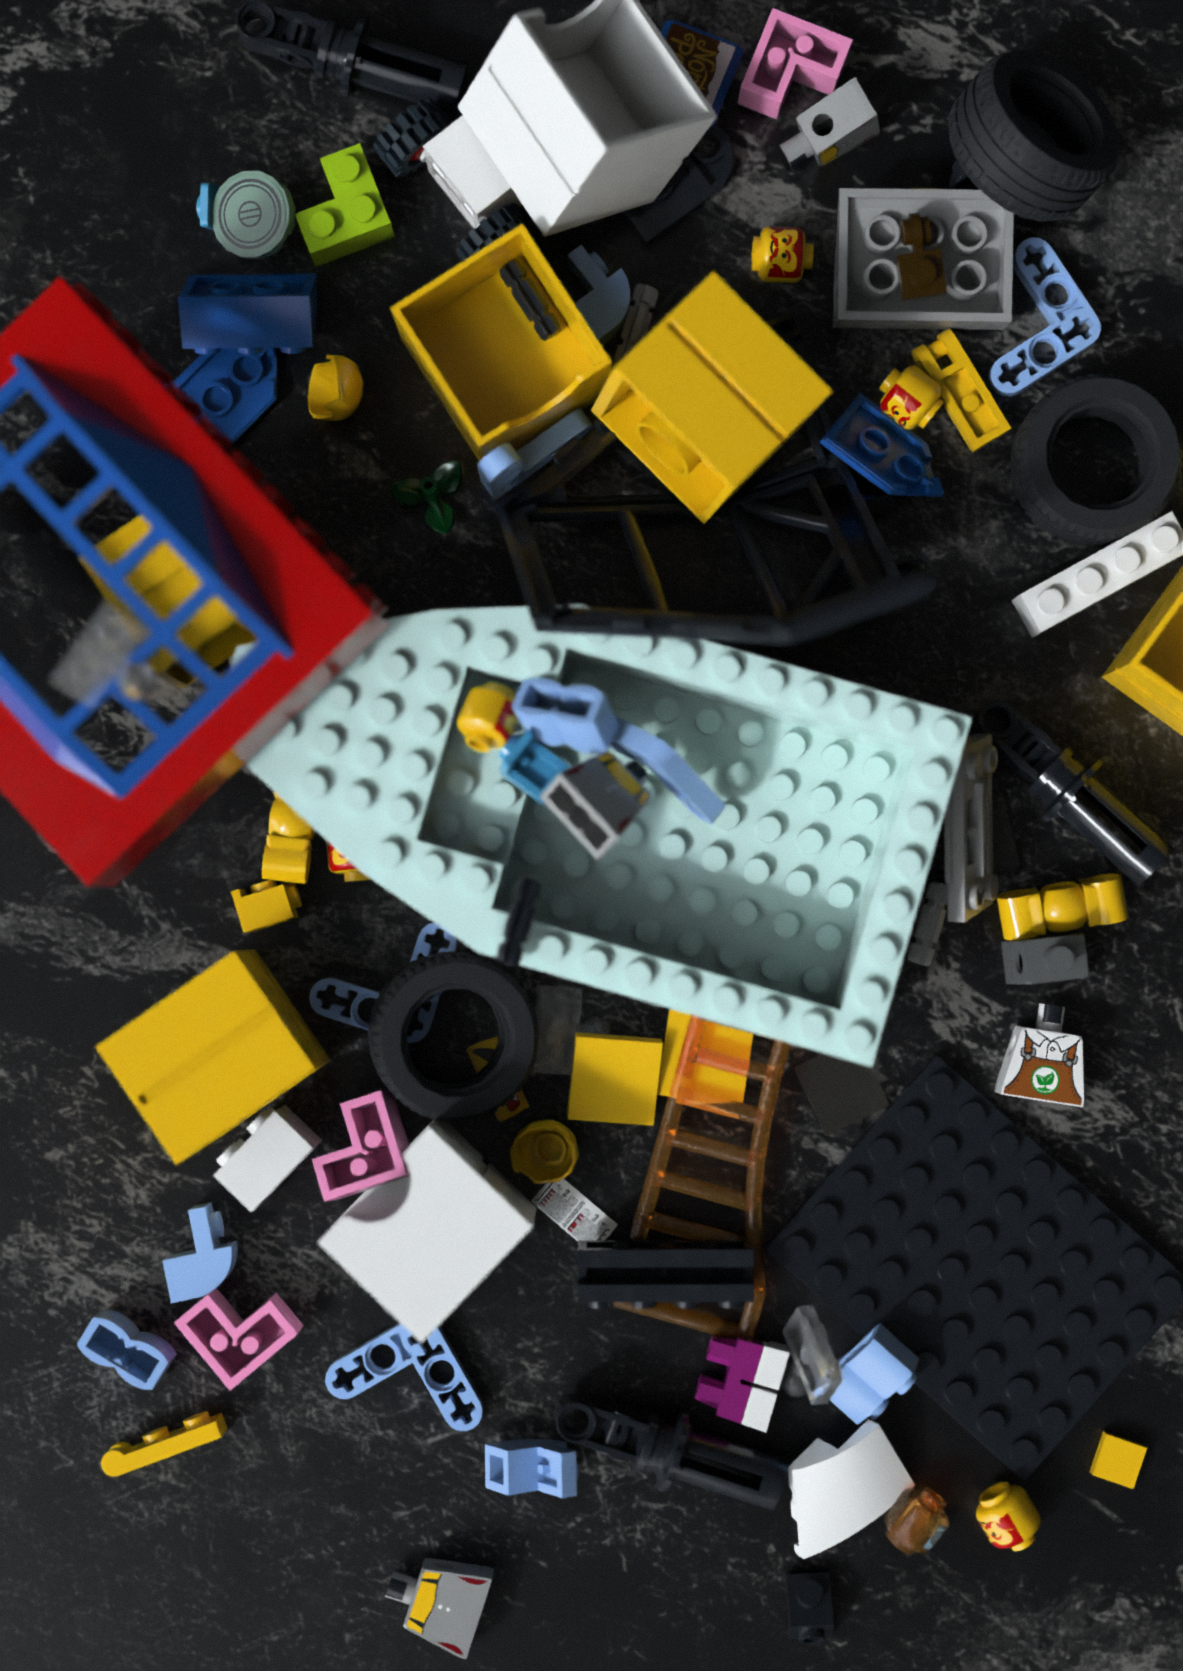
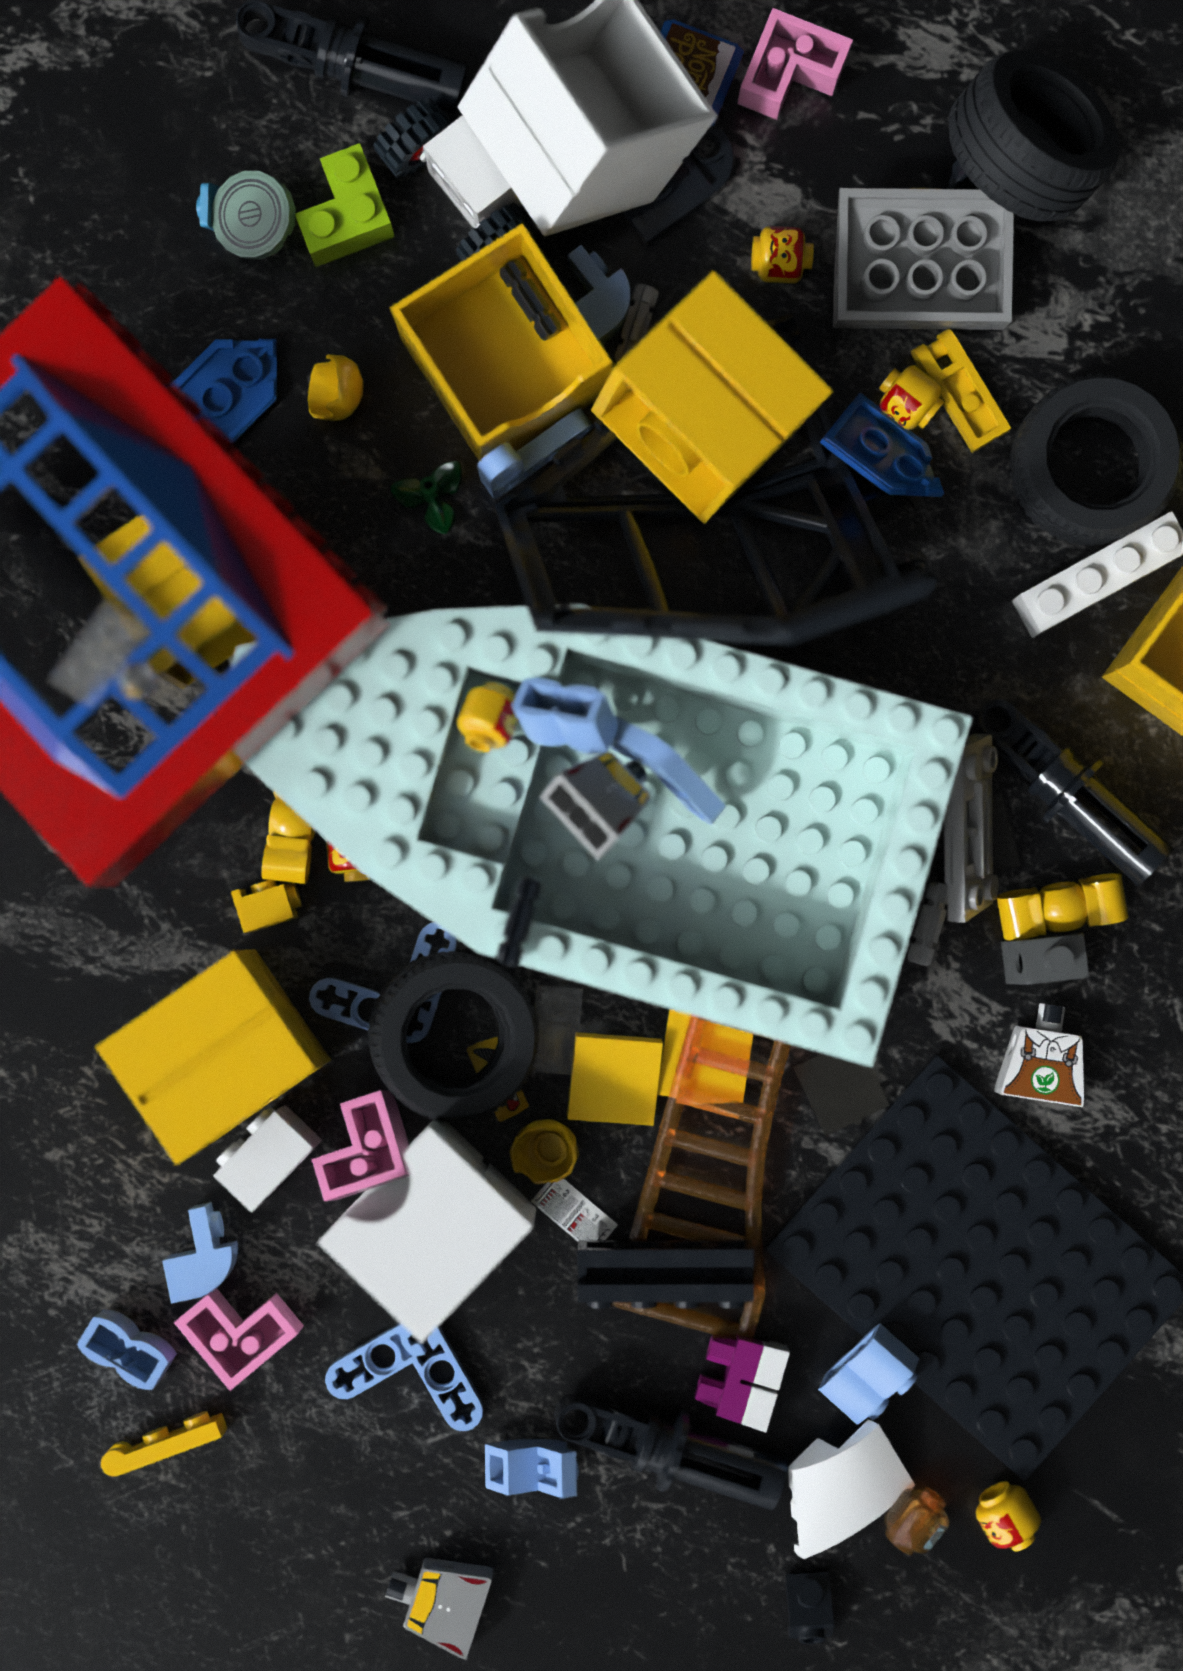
blue slope [178,273,318,355] -> none
dark azure bracket [498,729,570,806] -> none
light grey torso [780,77,880,168] -> none
clear plate [780,1305,844,1405] -> none
dark brown plate [895,212,947,302] -> none
light blue beam [988,238,1101,397] -> none
yellow tile [1089,1431,1147,1489] -> none

